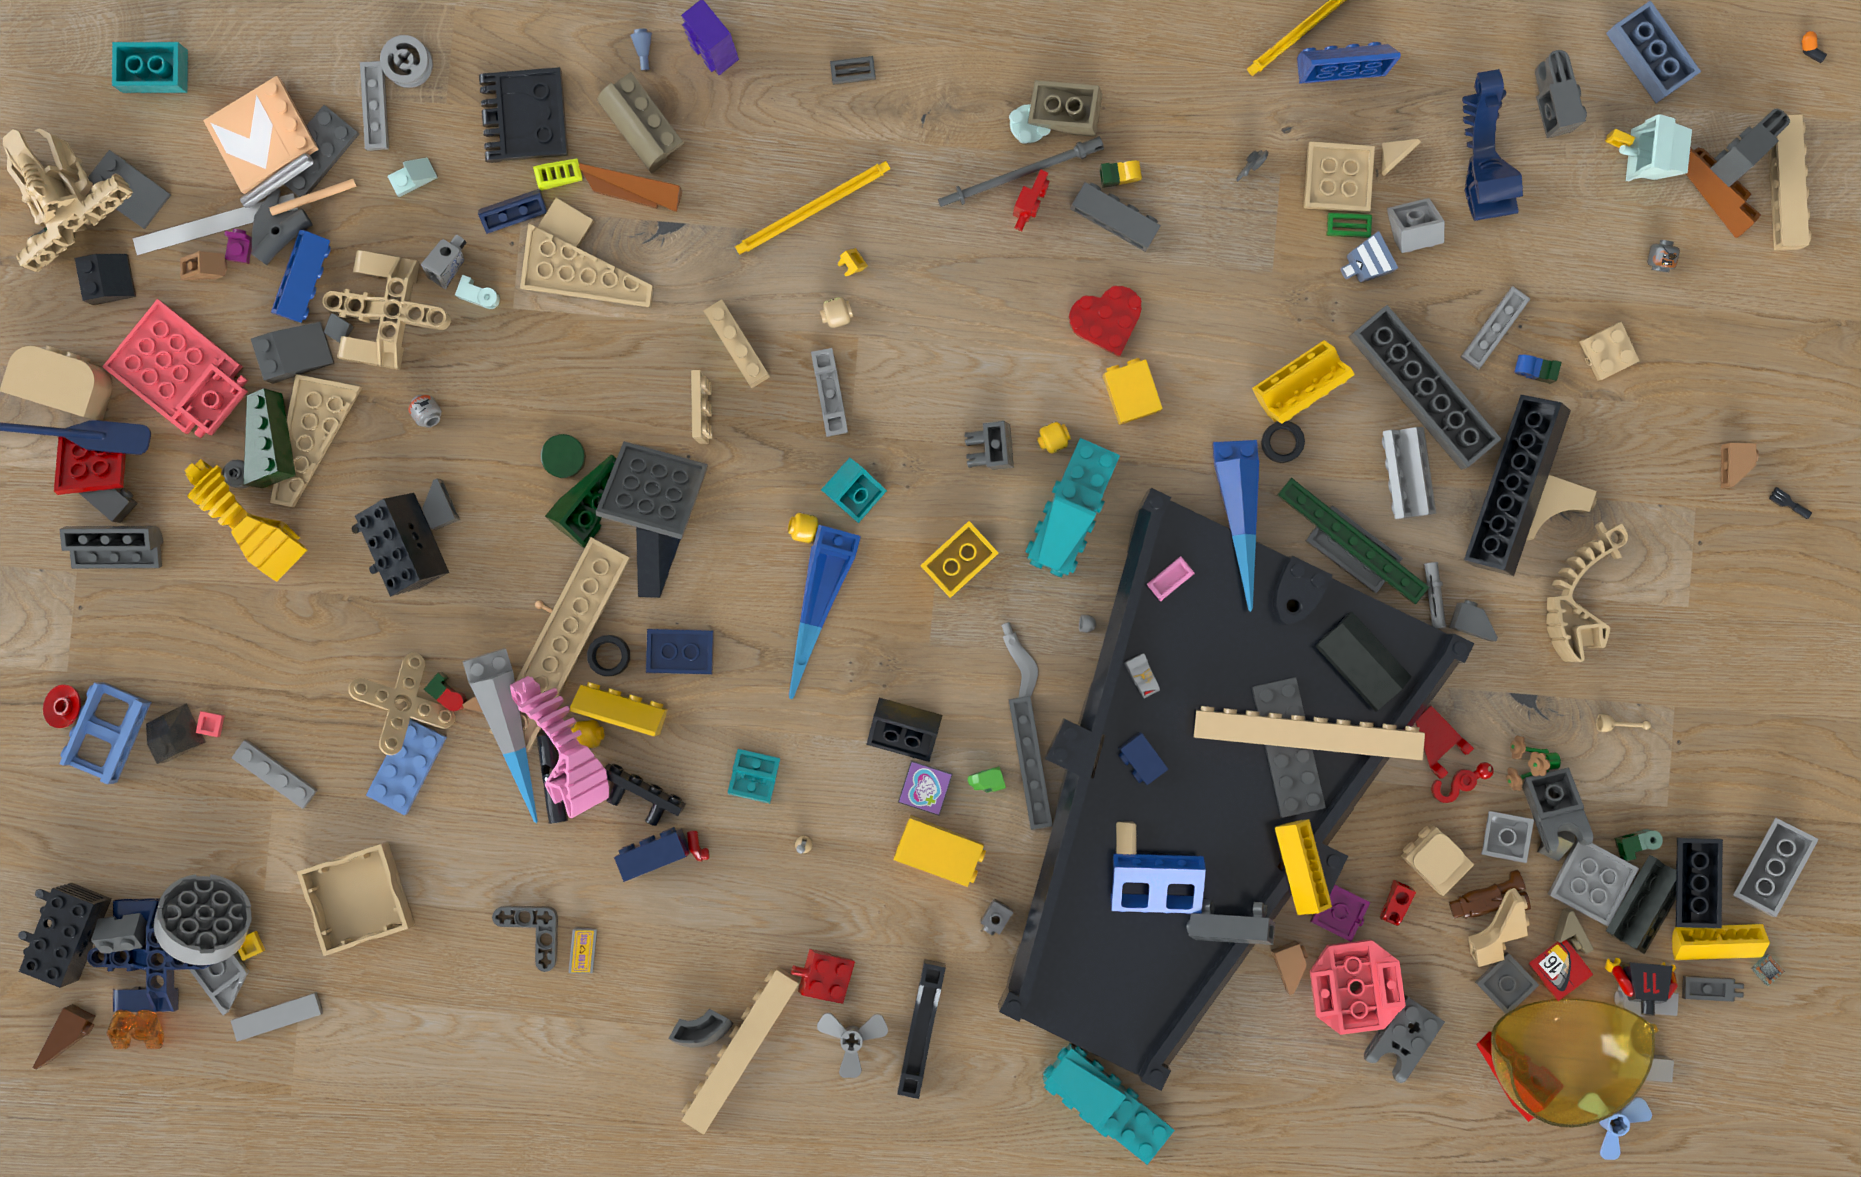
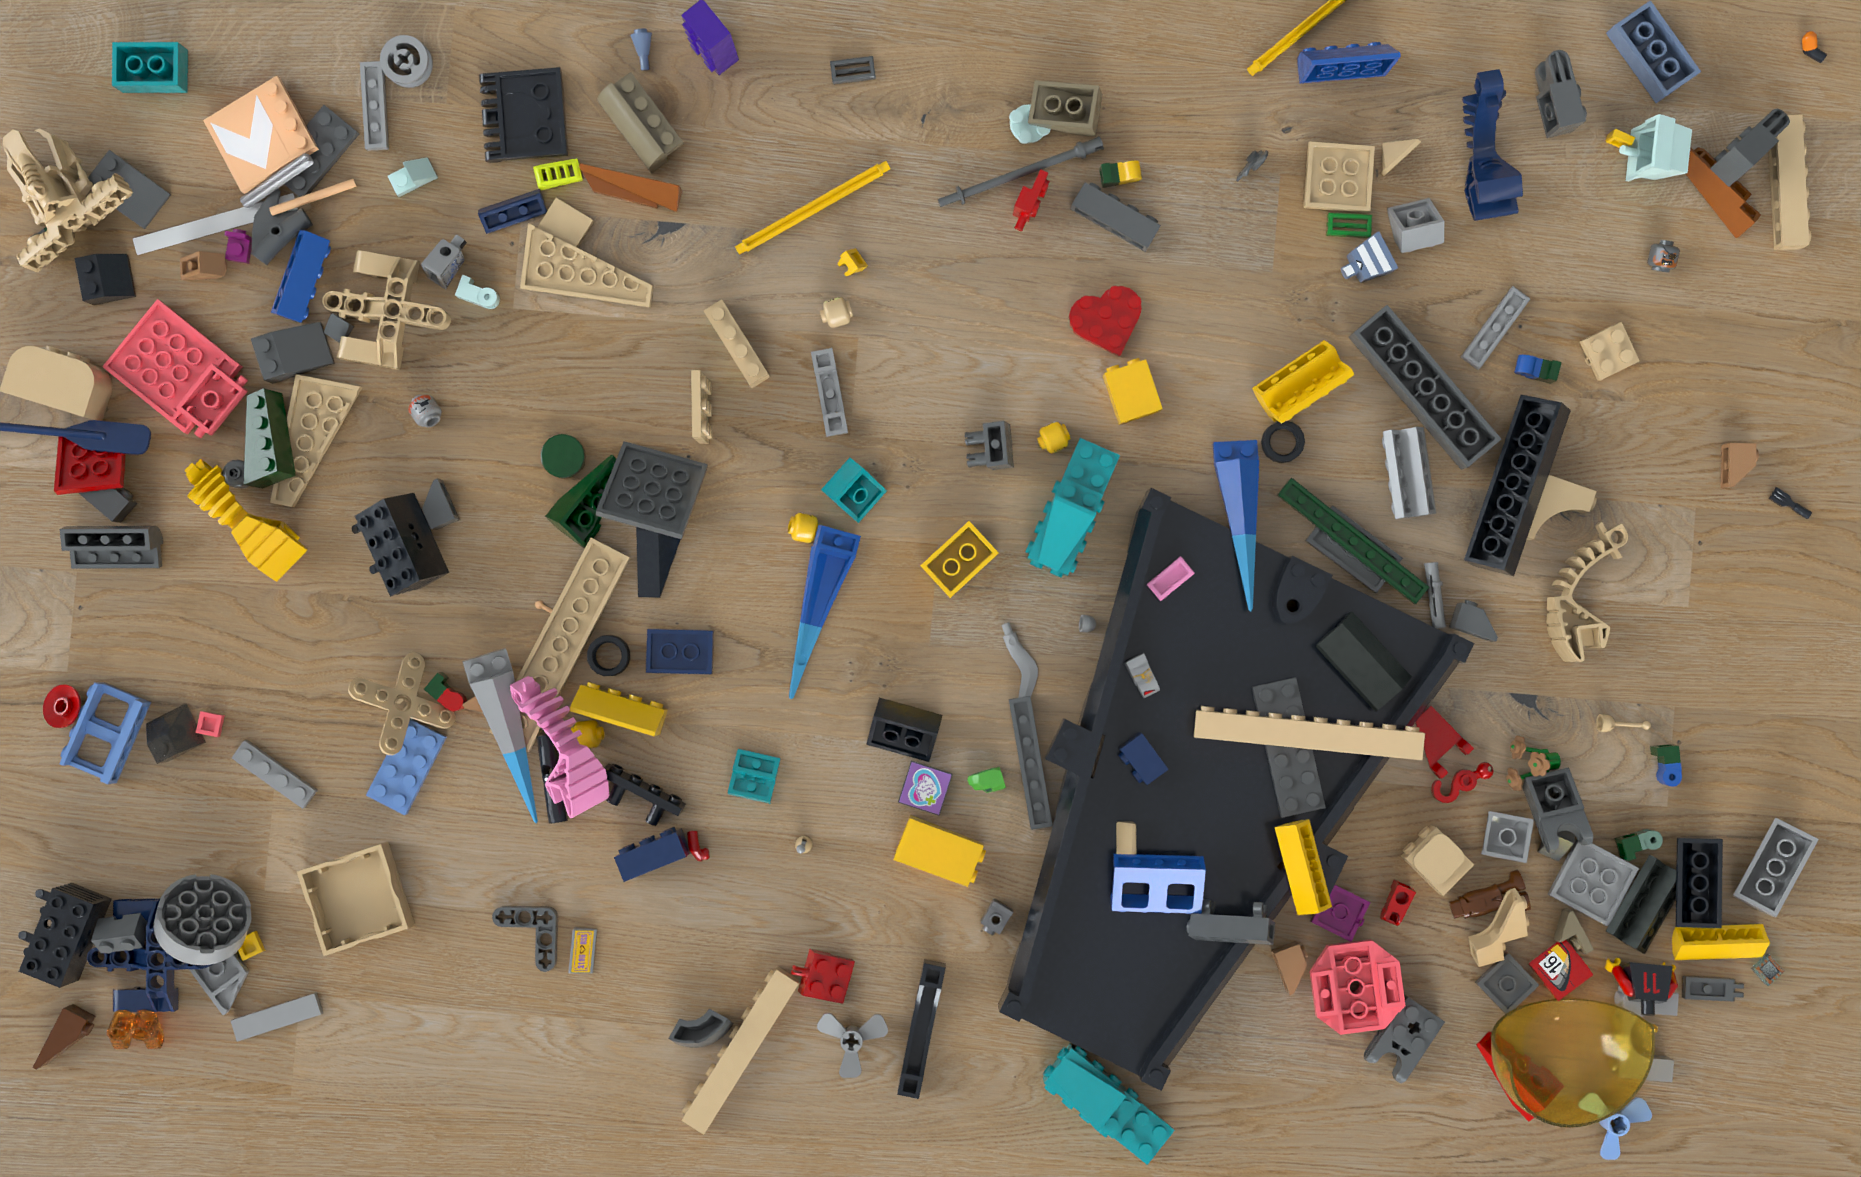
none -> leg [1650,744,1682,787]

